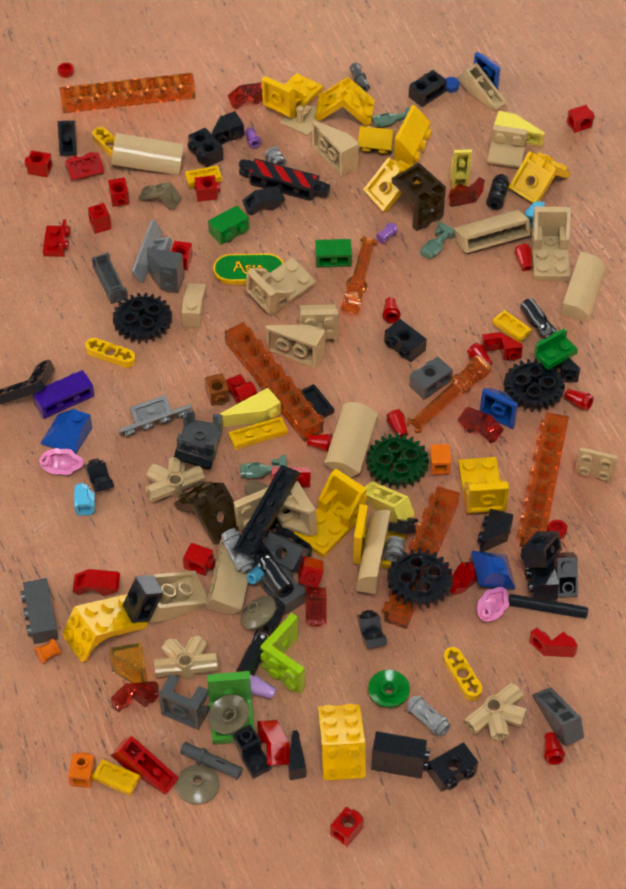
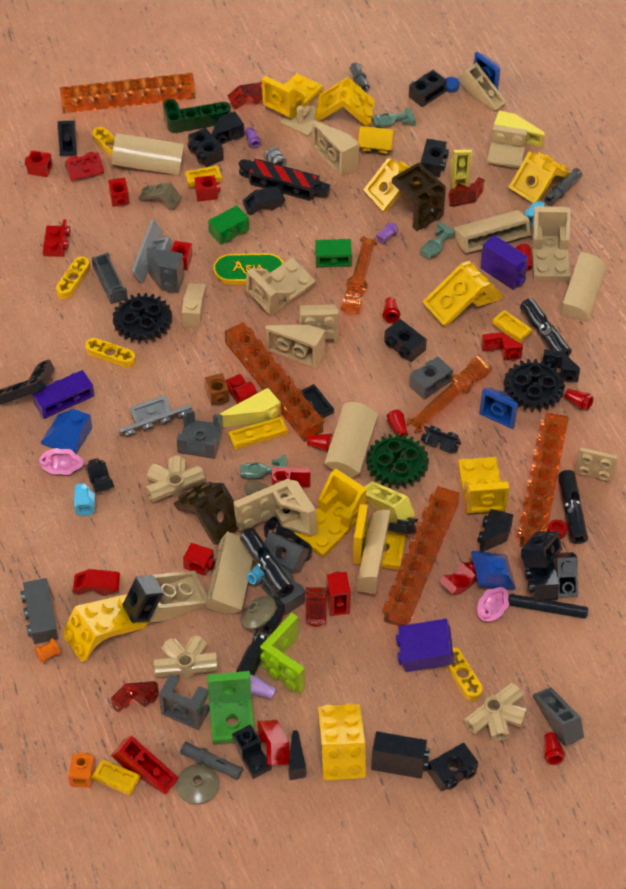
red tile [57,62,74,78] -> none
red brick [87,203,111,234] -> none
clear yellow slope [109,643,148,692] -> none
black bracket [174,441,216,469] -> none
dark tan dish [208,694,249,735] -> none
light grey piece [221,528,255,574] -> none
black plate [233,465,300,560] -> none
red brick [298,556,324,588] -> none
red brick [330,806,364,847] -> none
black slope [356,610,387,648] -> none
green dish [368,670,410,708] -> none
light grey bush [384,536,405,562] -> none
black gear [387,548,453,609] -> none
yellow slope [394,105,432,166] -> none
light grey piece [407,695,451,737] -> none
orange brick [429,444,451,475] -> none
clear red slope [457,407,504,444] -> none
red cone [467,342,493,370] -> none
black piece [486,174,510,210] -> none
red slope [529,627,578,657] -> none
green bracket [534,328,578,370] -> none
red brick [567,105,595,133] -> none
none -> yellow beam [56,256,90,299]
none -> dark green beam [163,99,231,133]
none -> red brick [326,572,351,616]
none -> dark purple brick [396,618,454,672]
none -> black brick [420,139,449,178]
none -> black hinge [421,426,462,454]
none -> yellow bracket [422,261,504,327]
none -> dark purple brick [480,235,528,290]
none -> dark grey pin [544,168,583,205]
none -> black piece [558,470,588,544]

